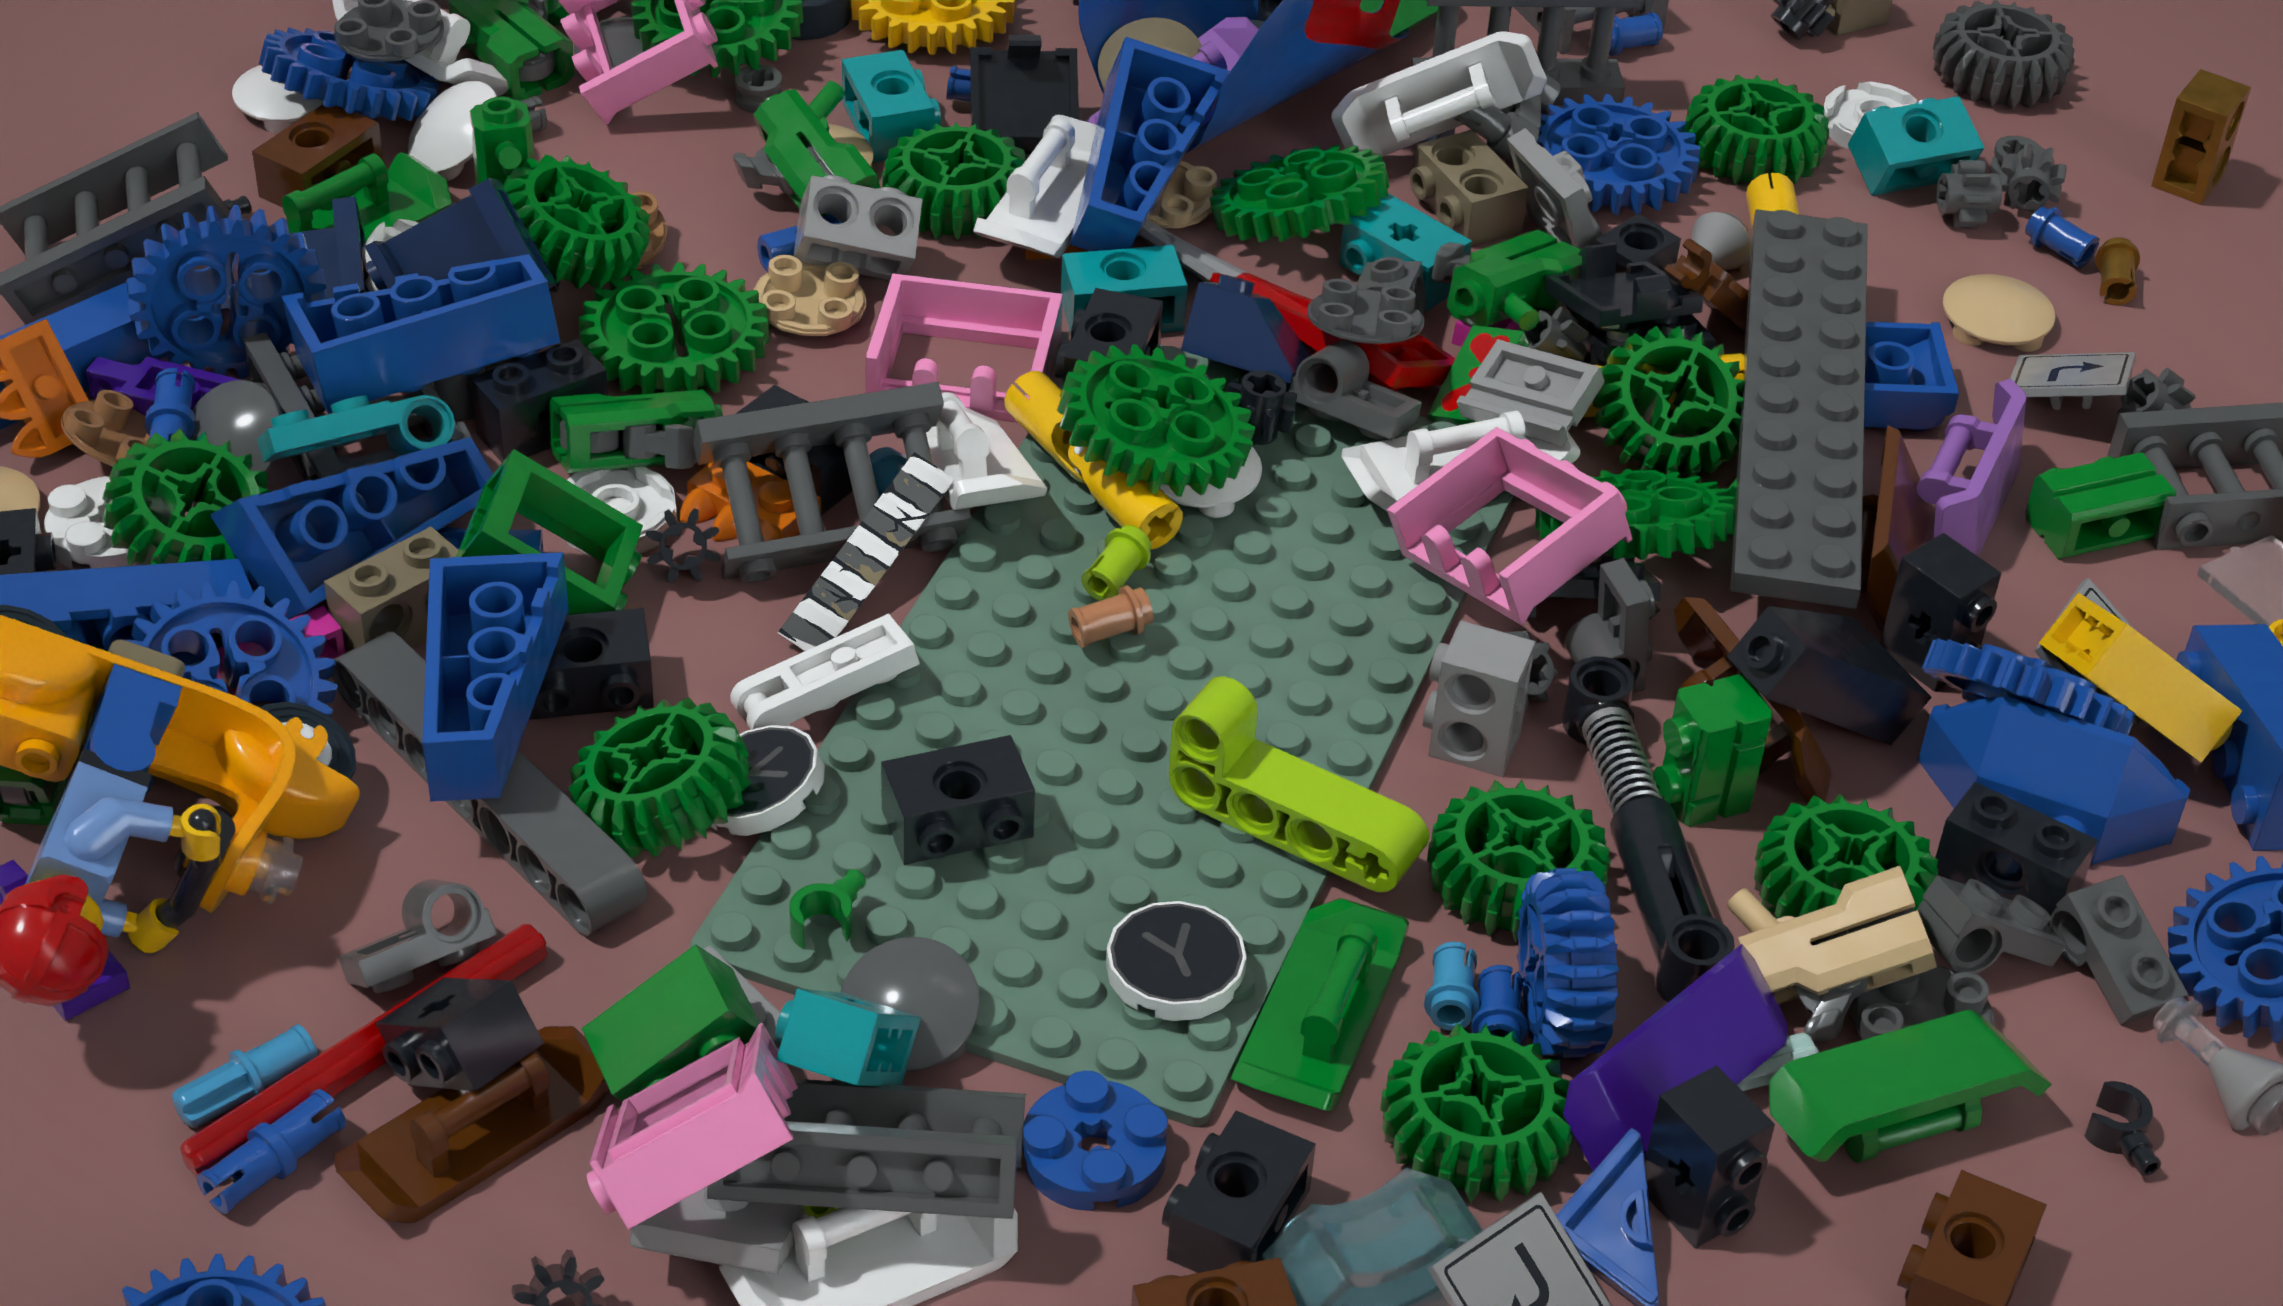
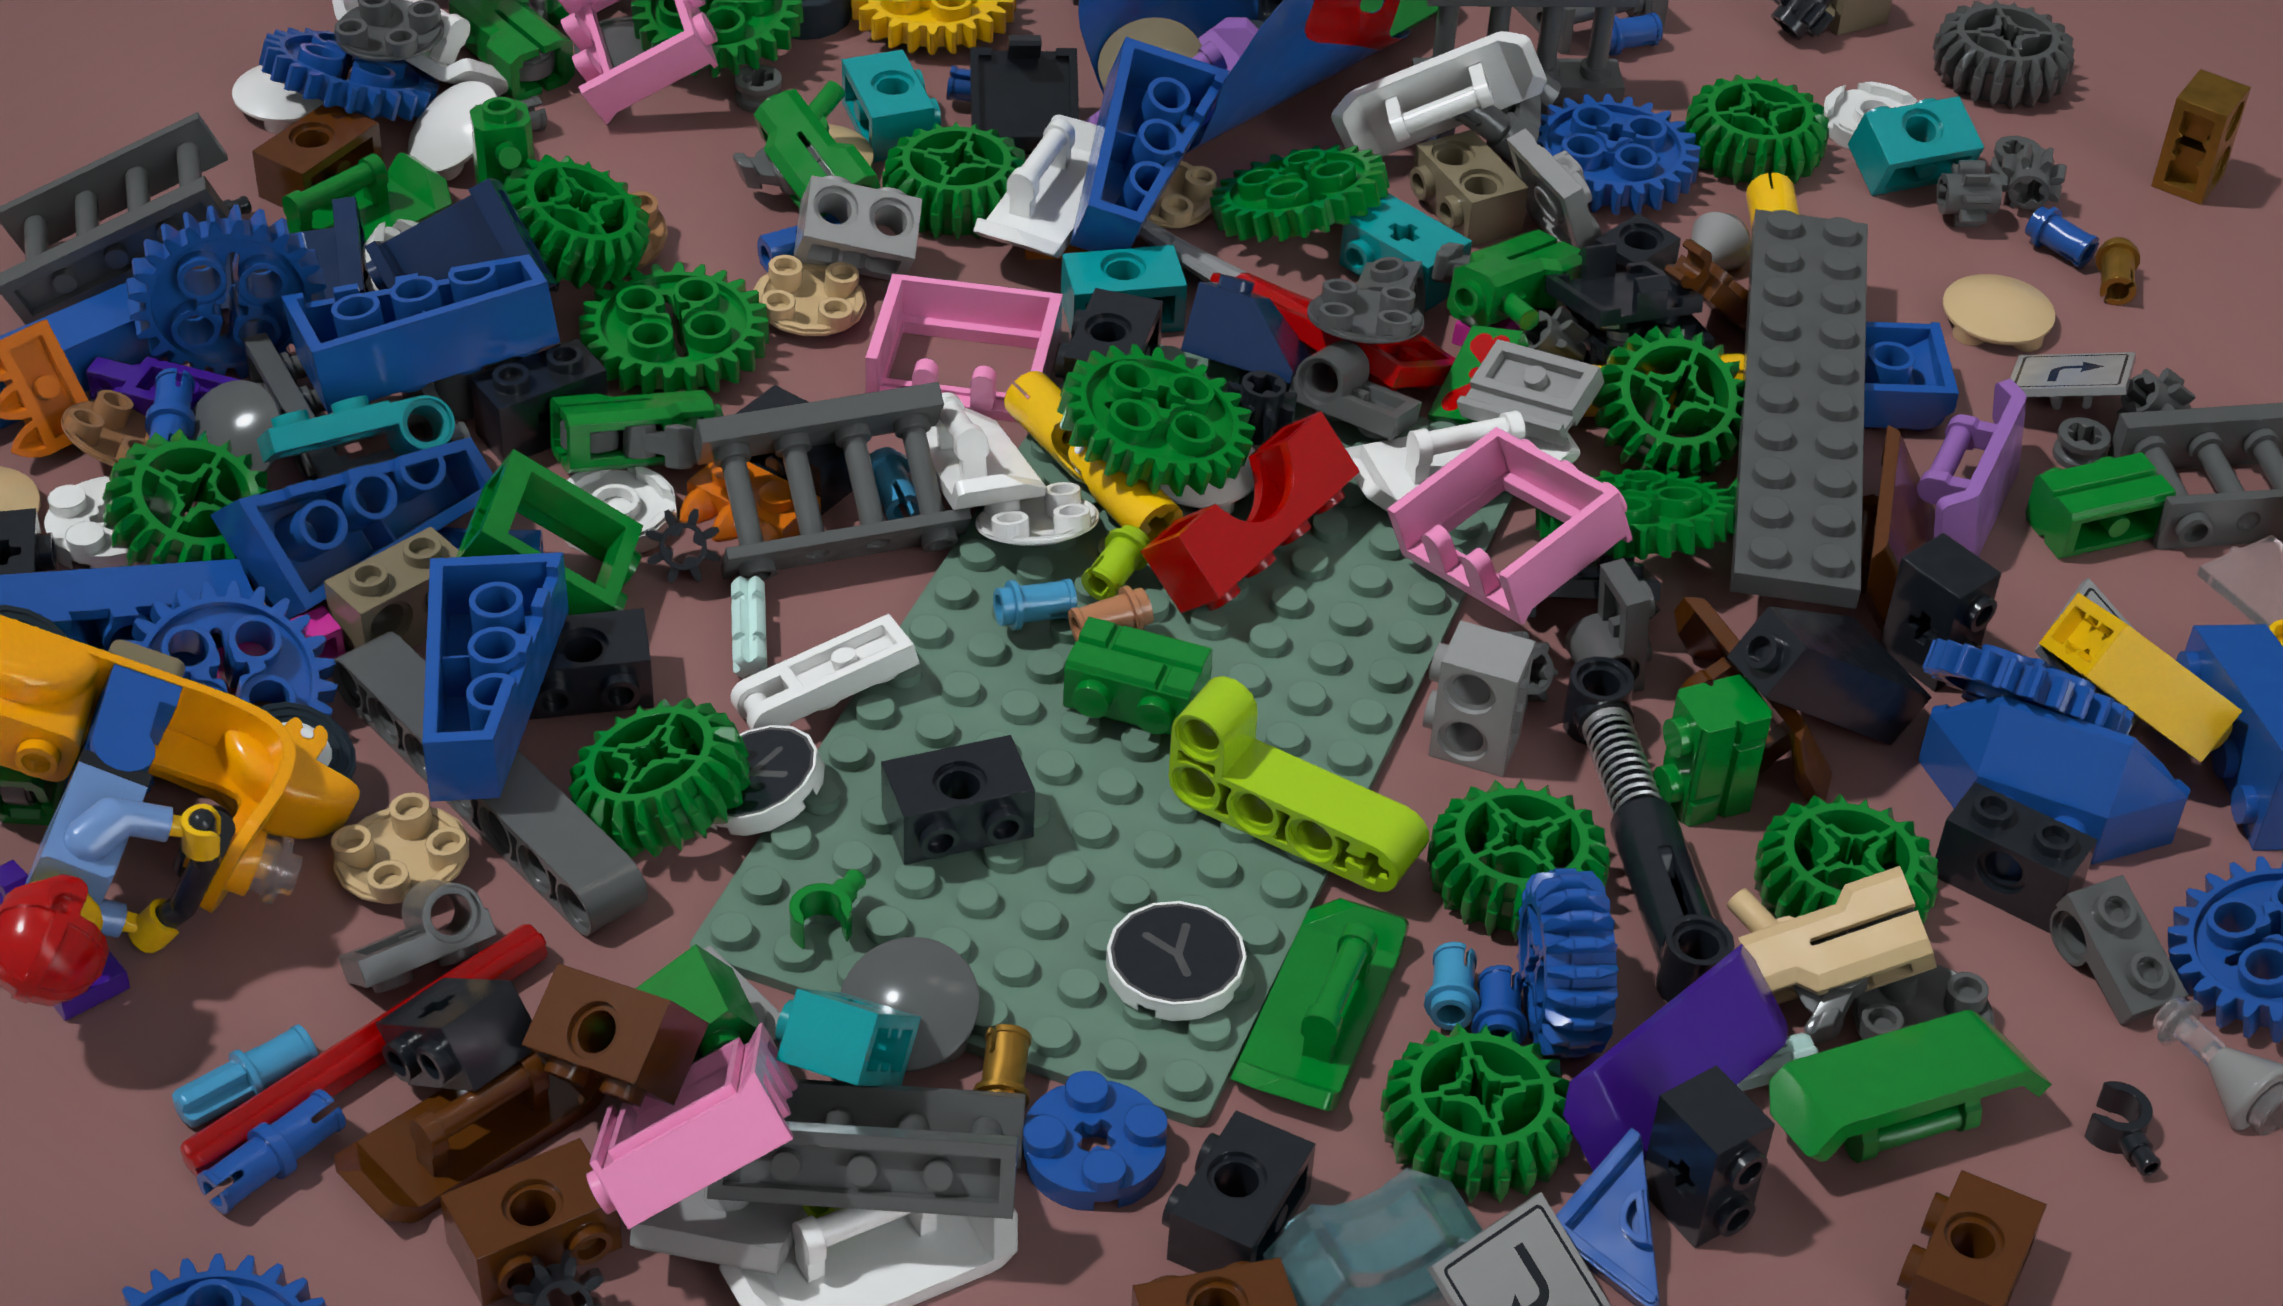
sticker [777,452,955,651] -> none
dark grey plate [1917,875,2067,974] -> none
none -> tan dish [331,792,470,904]
none -> reddish brown brick [440,1138,622,1306]
none -> reddish brown brick [522,963,709,1108]
none -> light aqua axle [731,576,767,678]
none -> pearl gold pin [973,1024,1032,1108]
none -> white dish [976,482,1099,546]
none -> dark azure pin [993,578,1077,631]
none -> green brick [1063,617,1213,735]
none -> red arch [1140,411,1360,613]
none -> dark grey bush [2052,417,2111,468]

